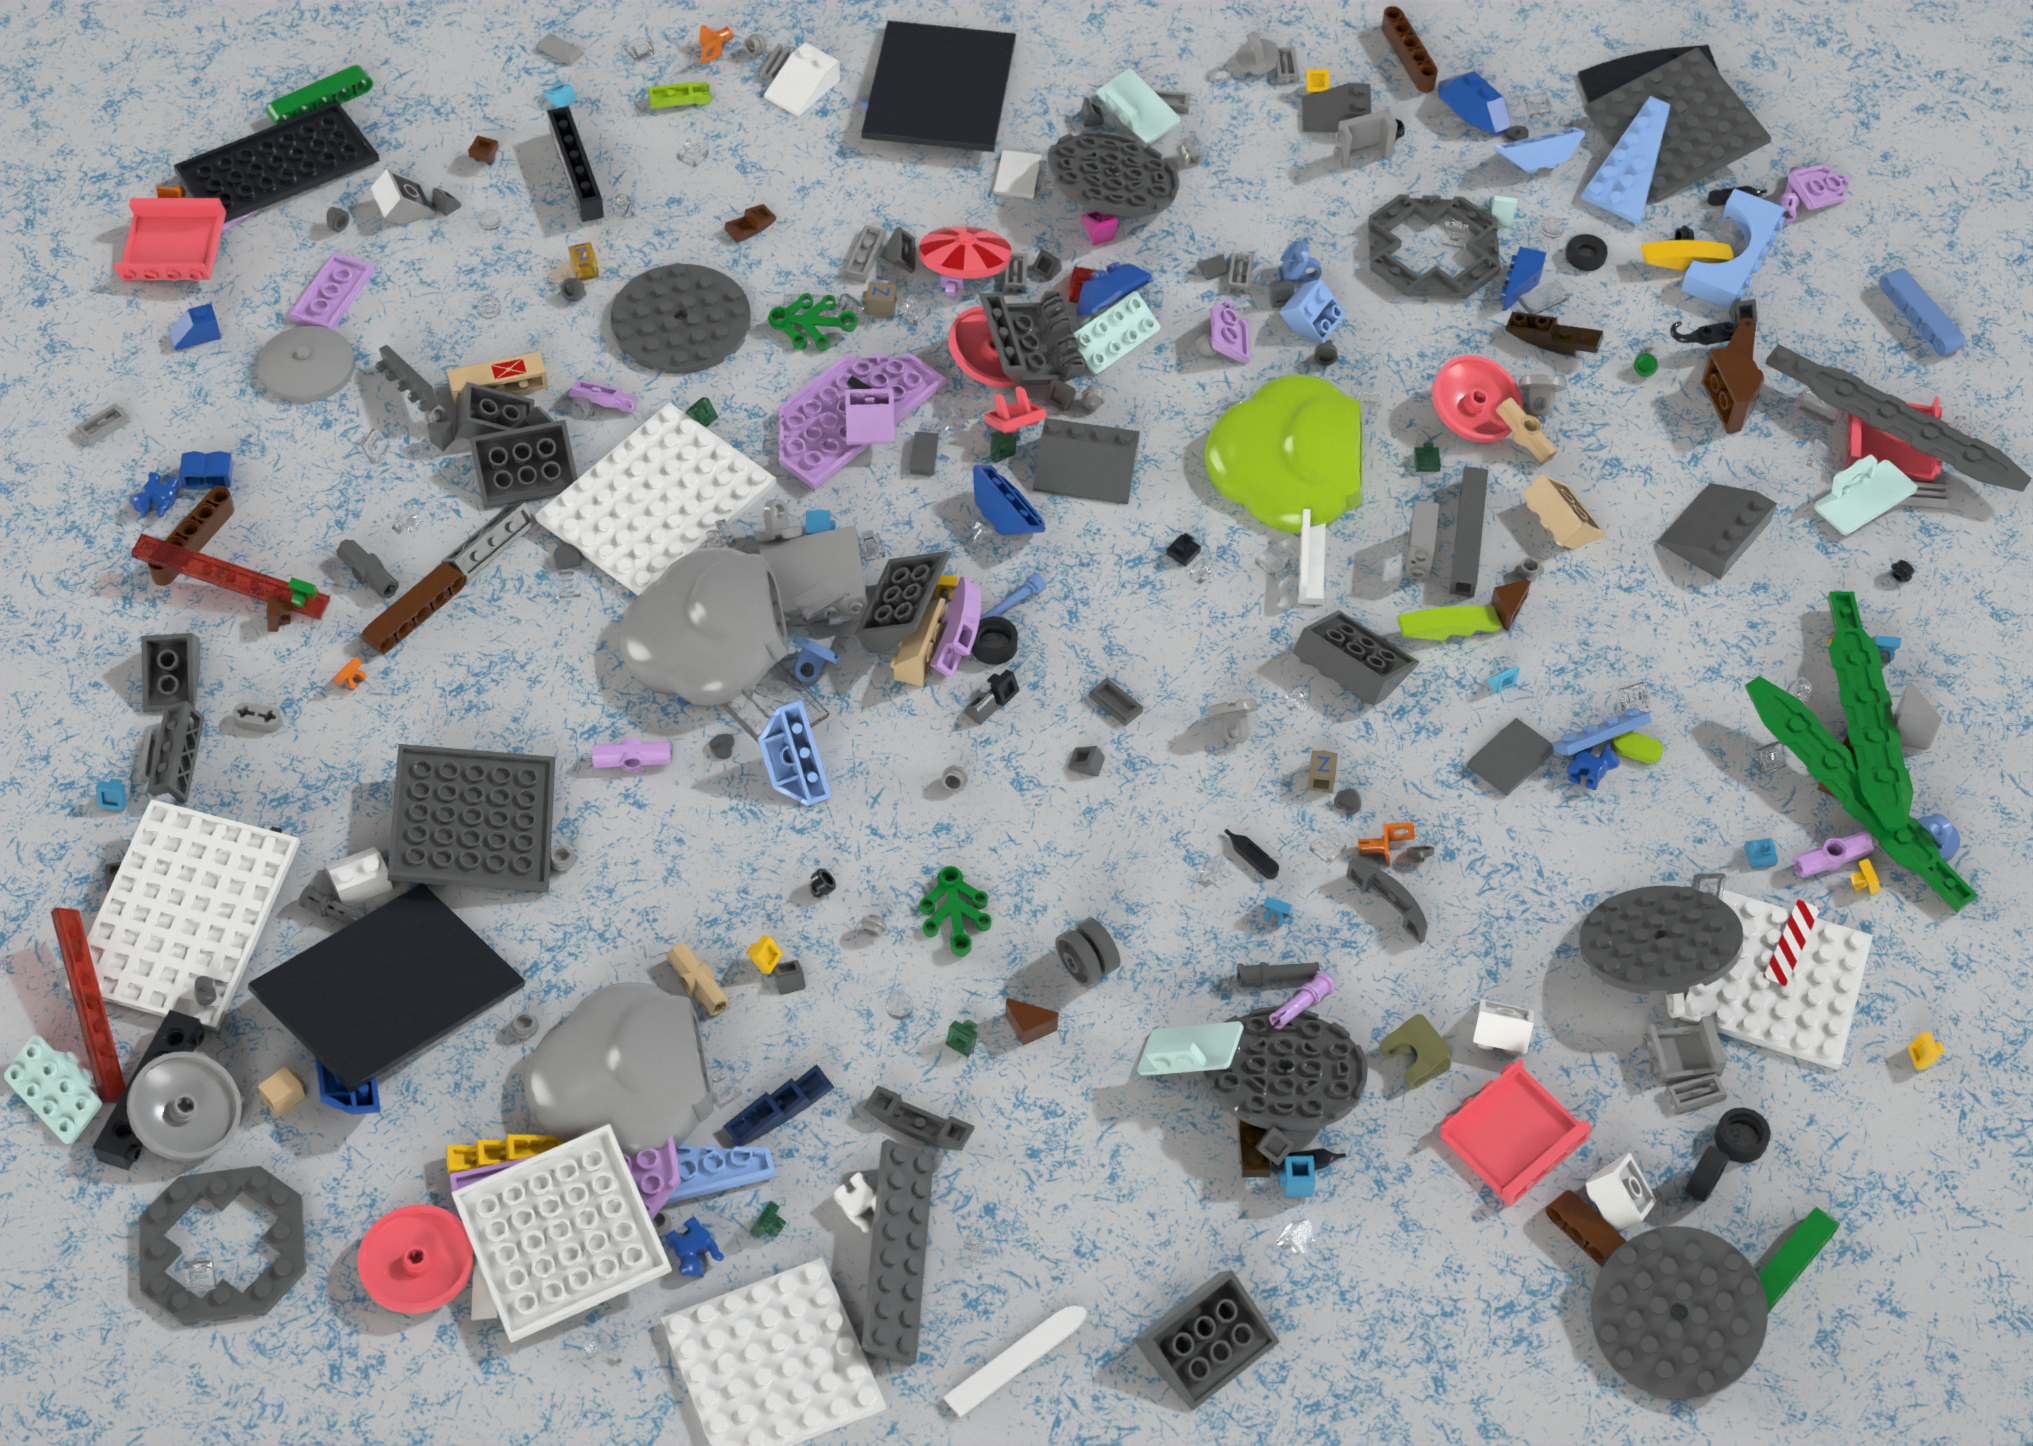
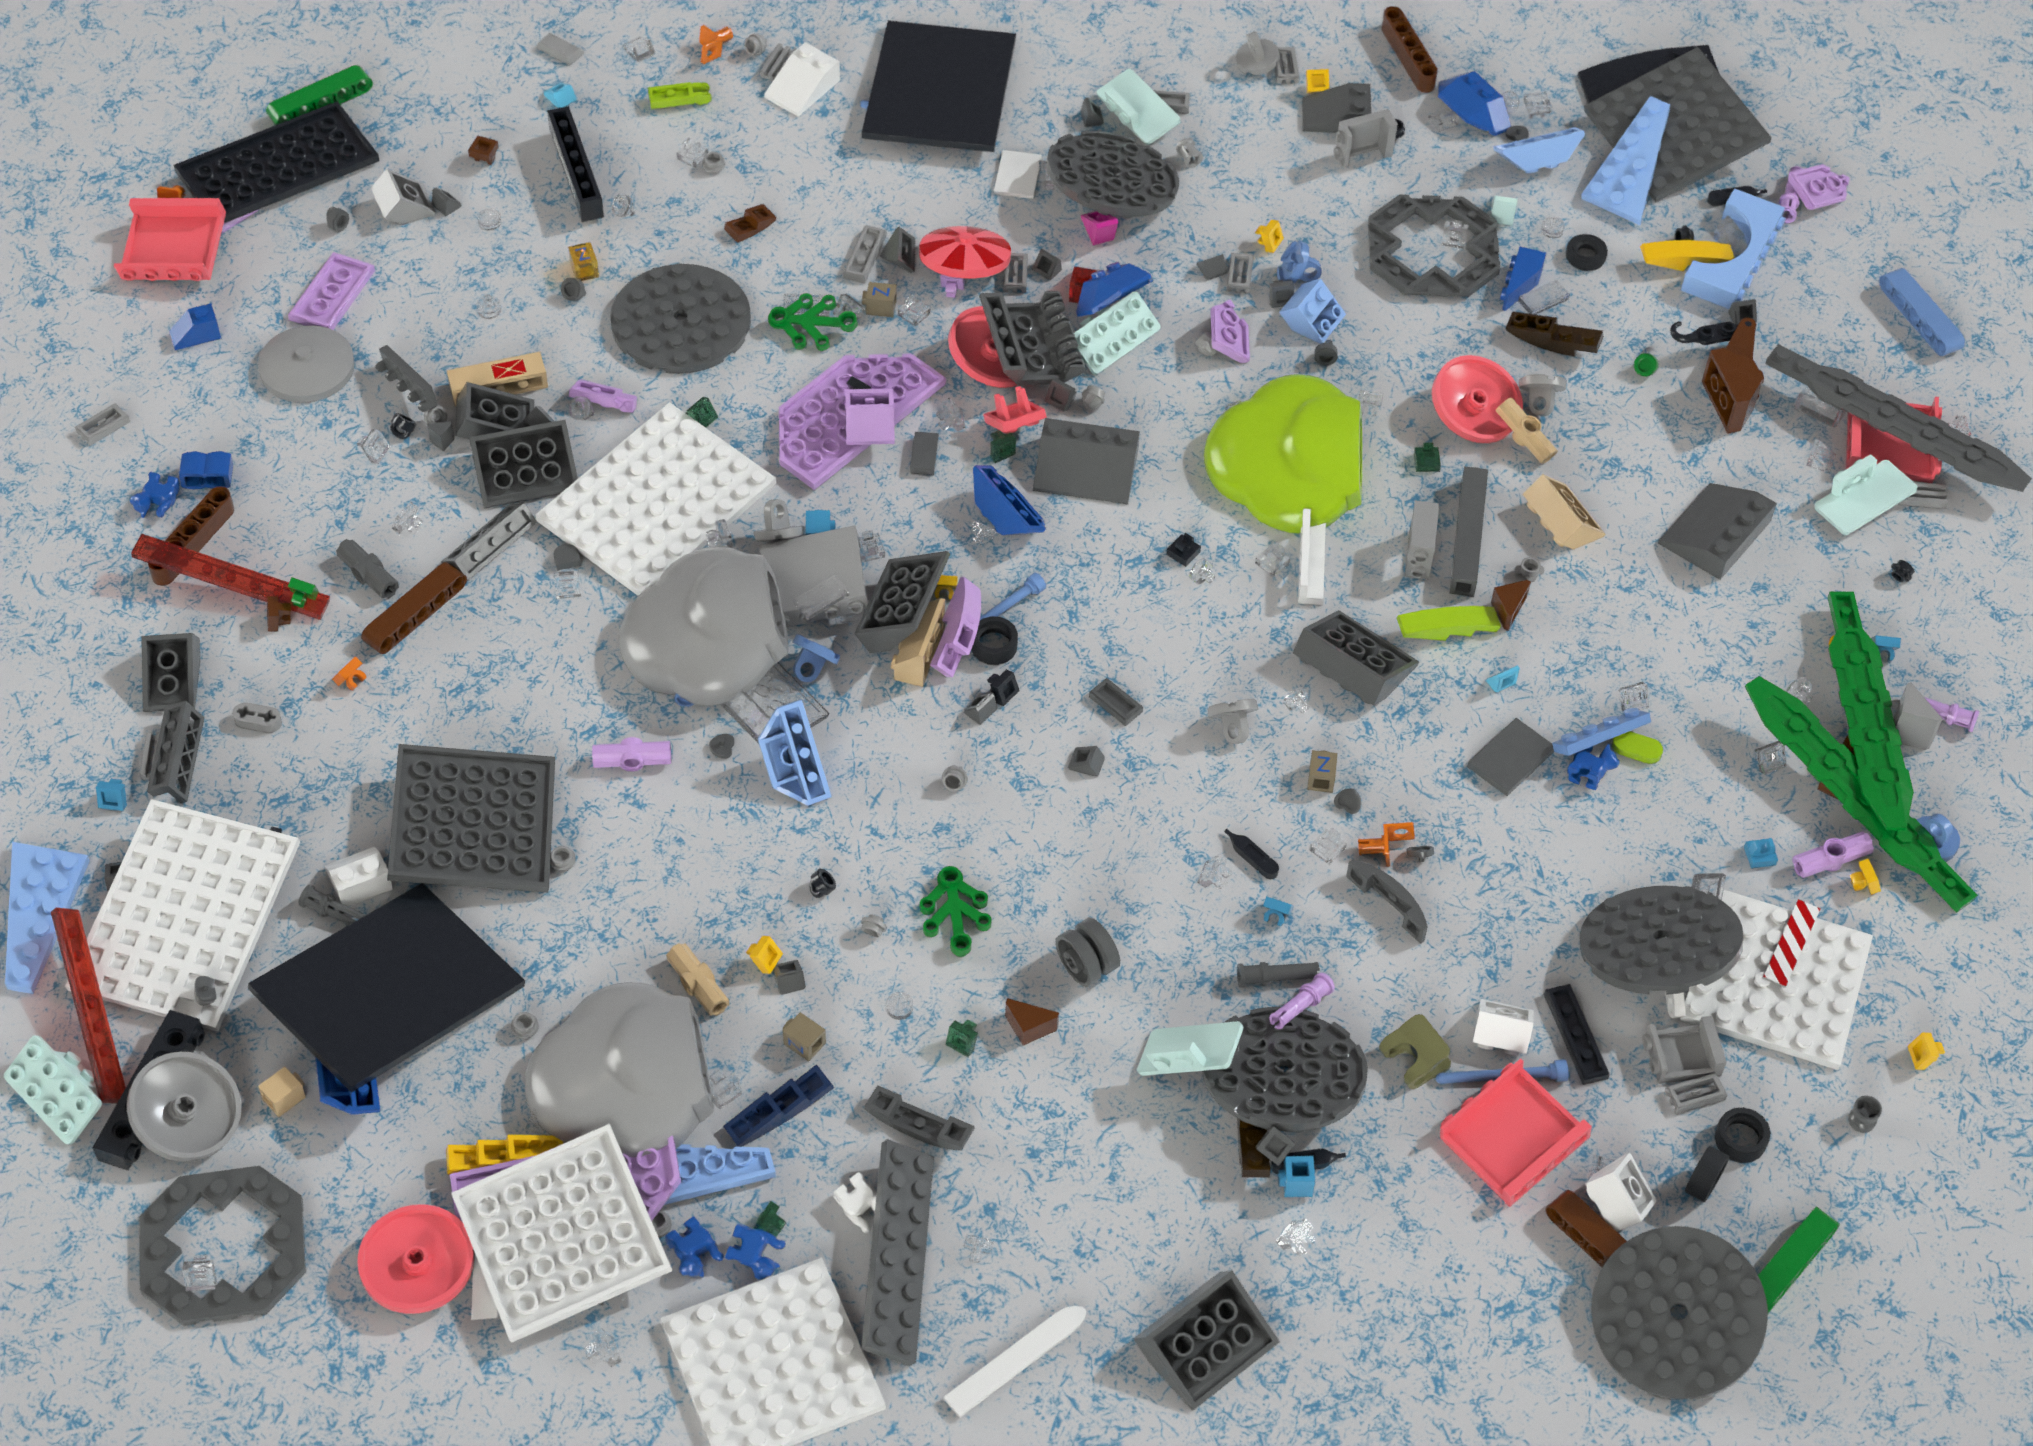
none -> light blue wing [5,842,90,994]
none -> black tile [390,413,416,439]
none -> light grey plate [702,152,725,173]
none -> blue animal [725,1224,786,1280]
none -> dark tan brick [782,1012,826,1062]
none -> yellow tile [1255,220,1284,253]
none -> medium blue piece [1436,1060,1568,1084]
none -> black tile [1544,984,1610,1085]
none -> dark grey wheel [1848,1095,1882,1133]
none -> lavender pin [1924,697,1980,732]

